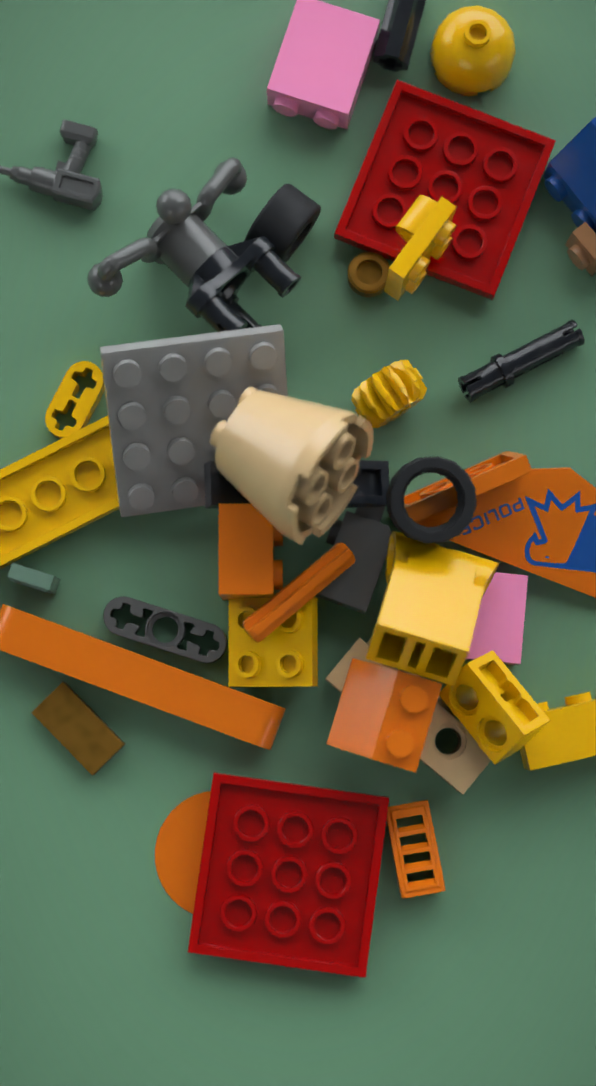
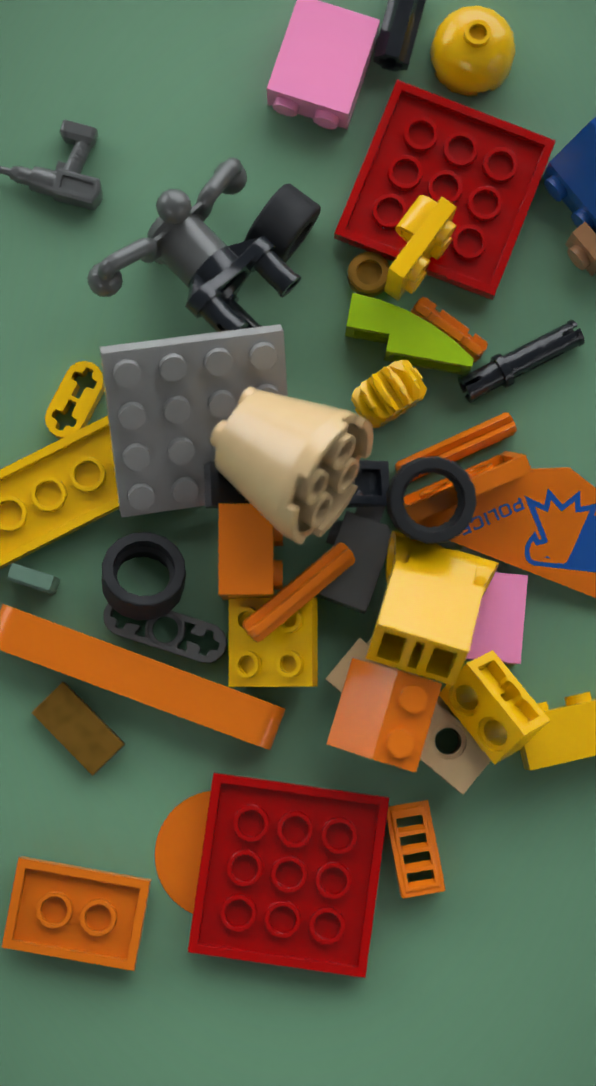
none -> orange plate [1,856,152,971]
none -> black tyre [102,532,186,620]
none -> lime slope [345,293,474,375]
none -> orange axle [395,412,517,481]
none -> orange axle [411,297,488,363]

